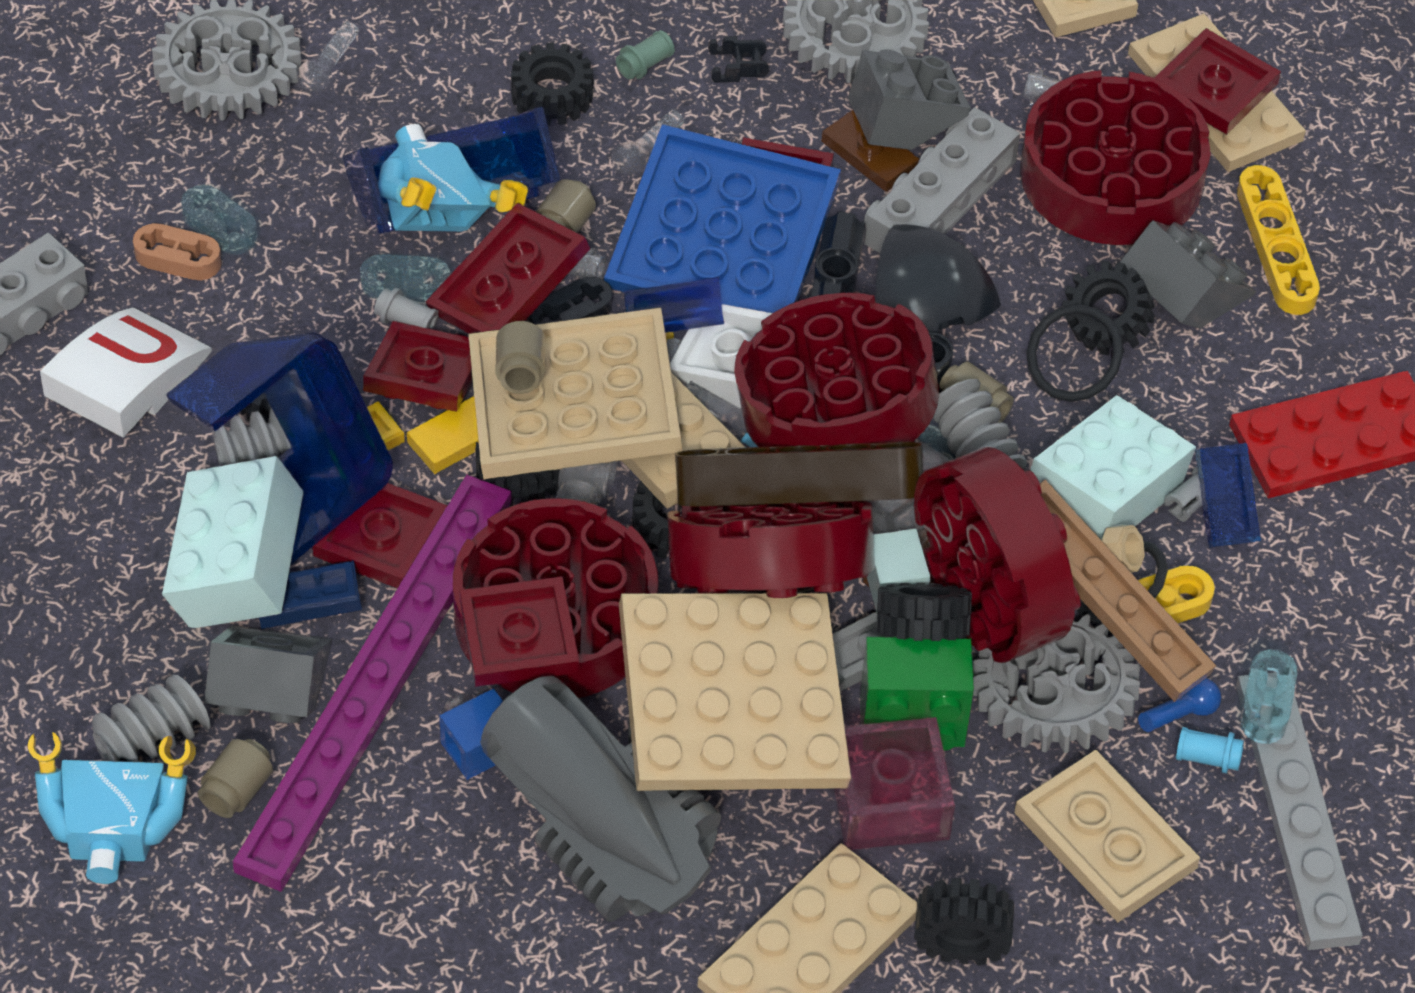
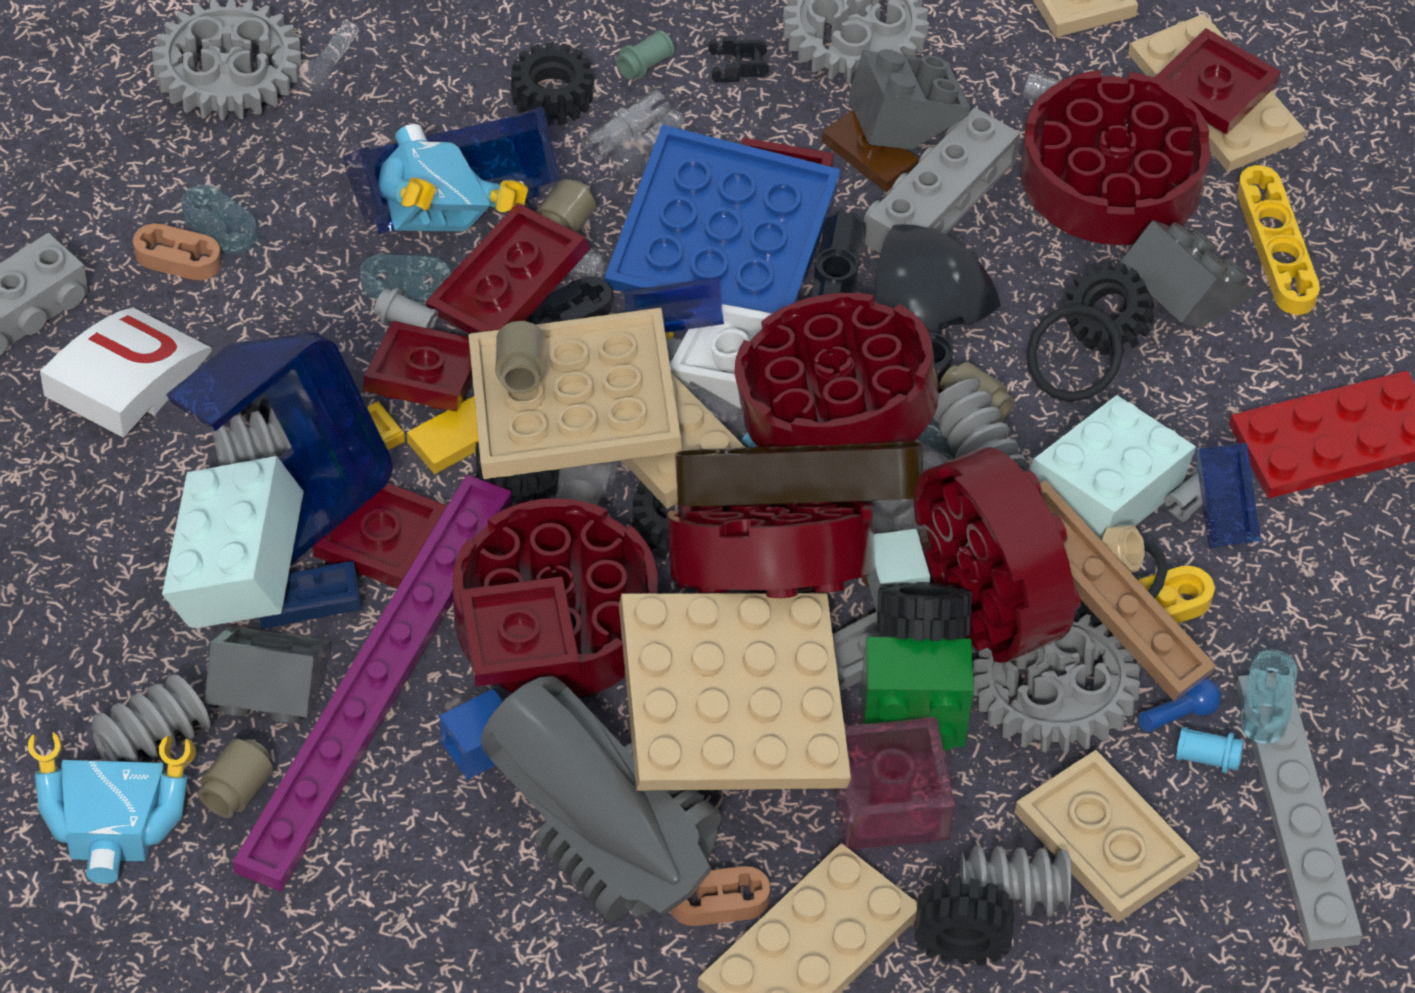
none -> clear pin [582,89,671,162]
none -> nougat beam [670,866,770,926]
none -> light grey piece [959,845,1071,917]

